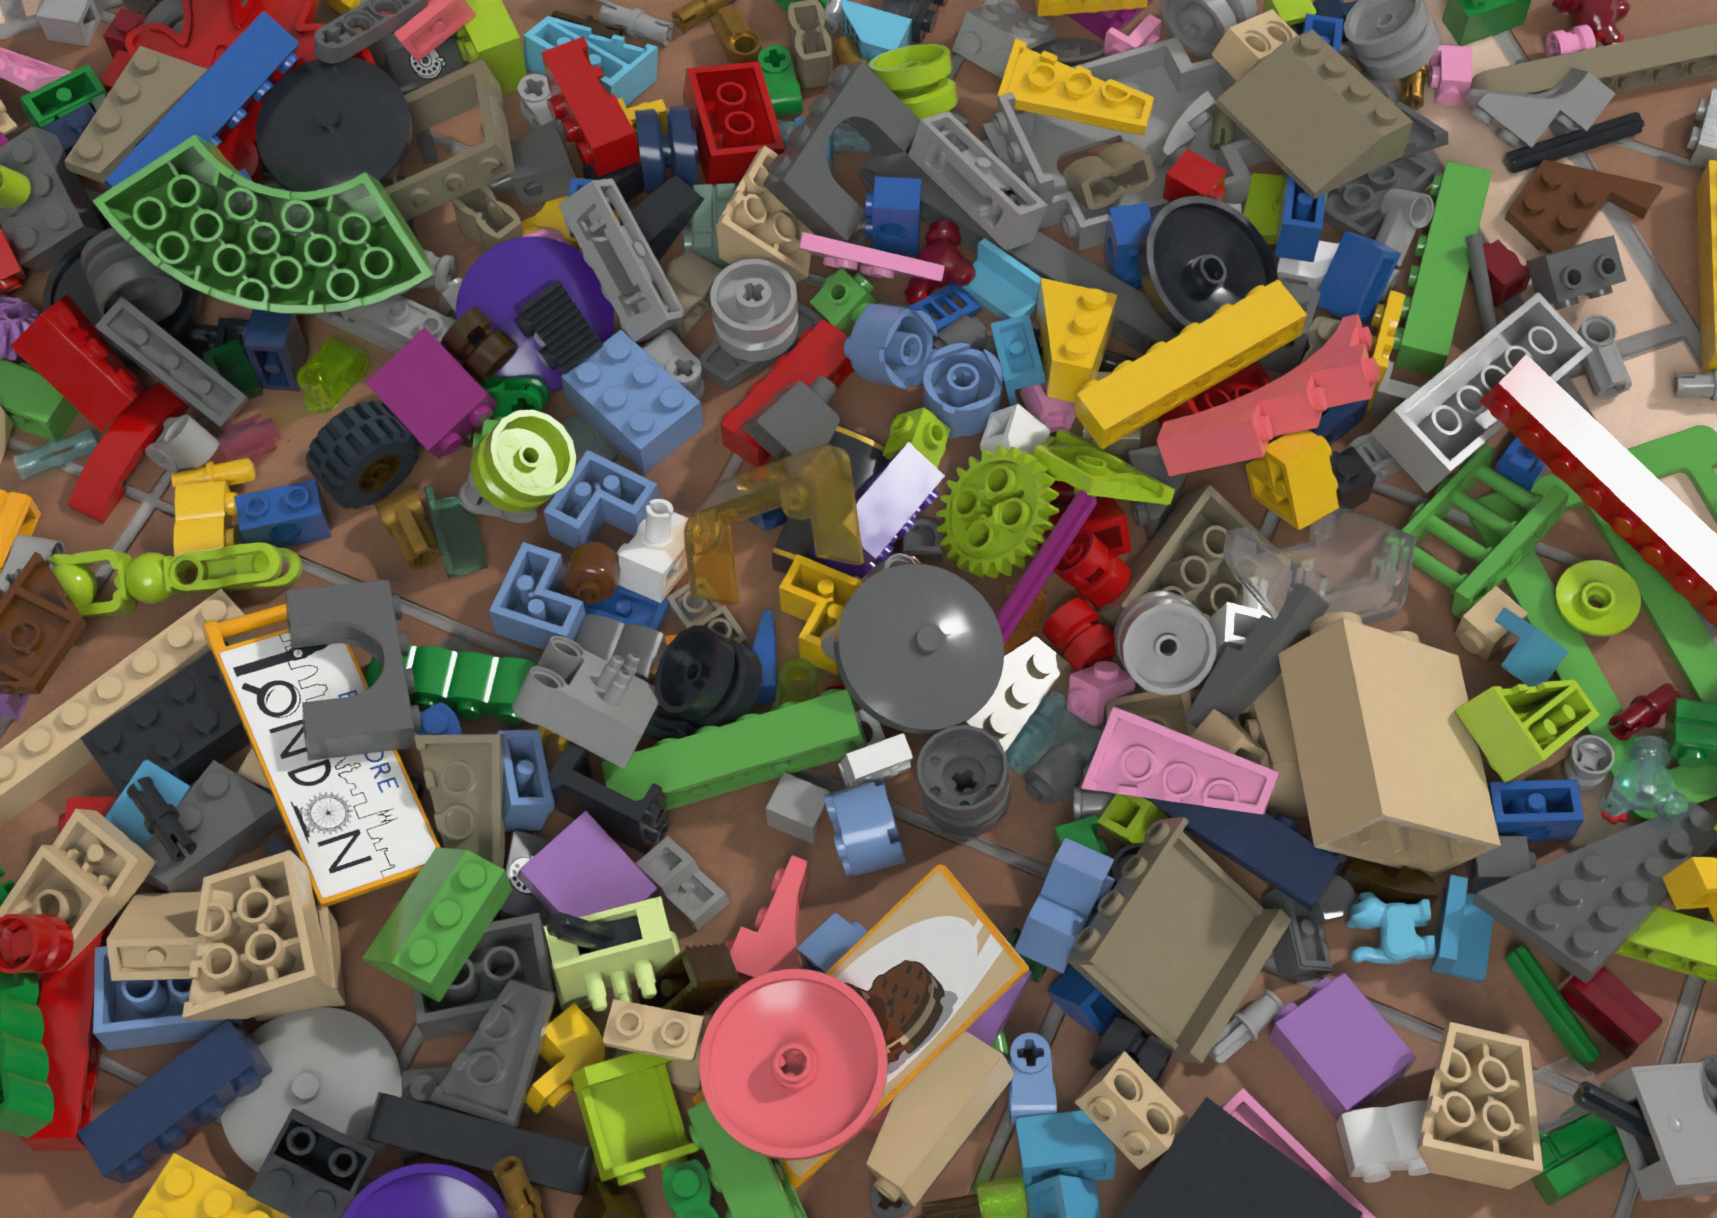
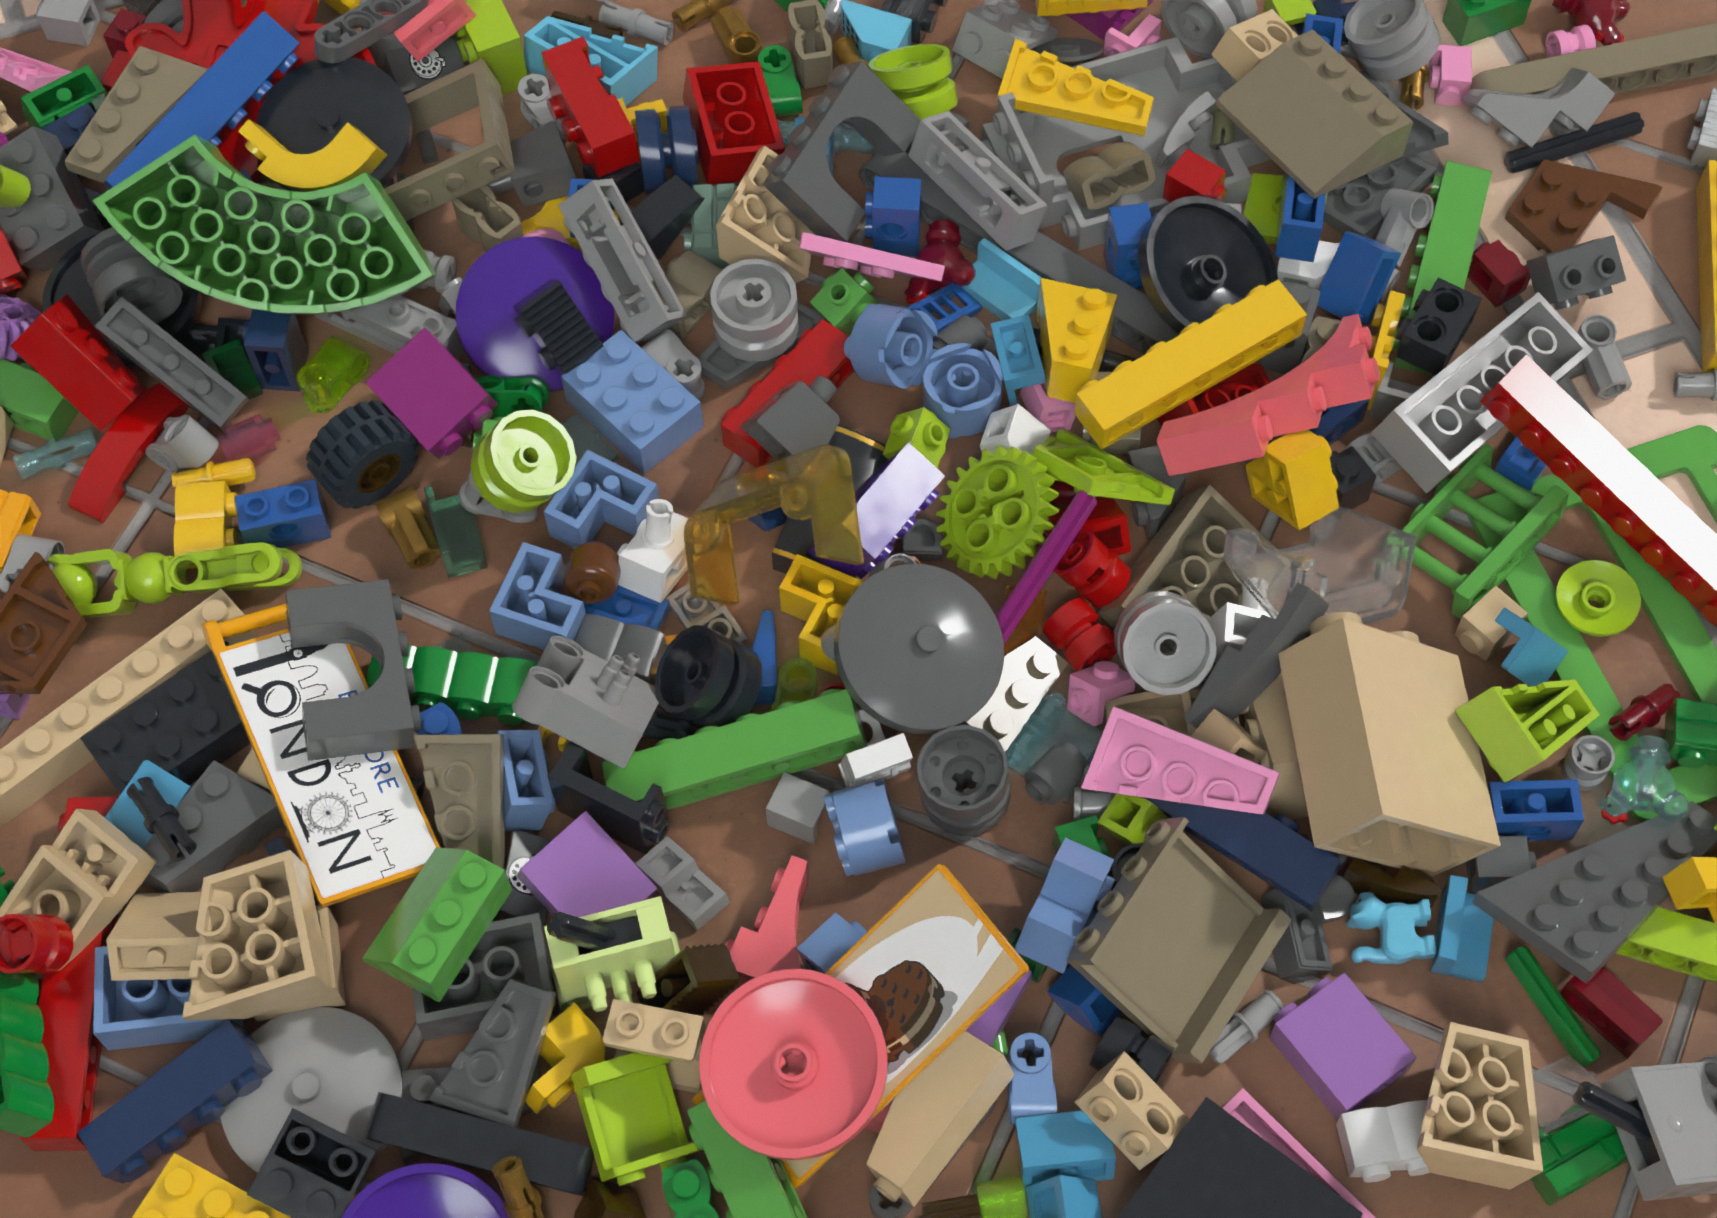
dark brown wheel [441,306,518,383] -> none
dark grey bar [1465,234,1497,337] -> none
none -> yellow arch [238,119,387,192]
none -> black brick [1395,277,1482,376]

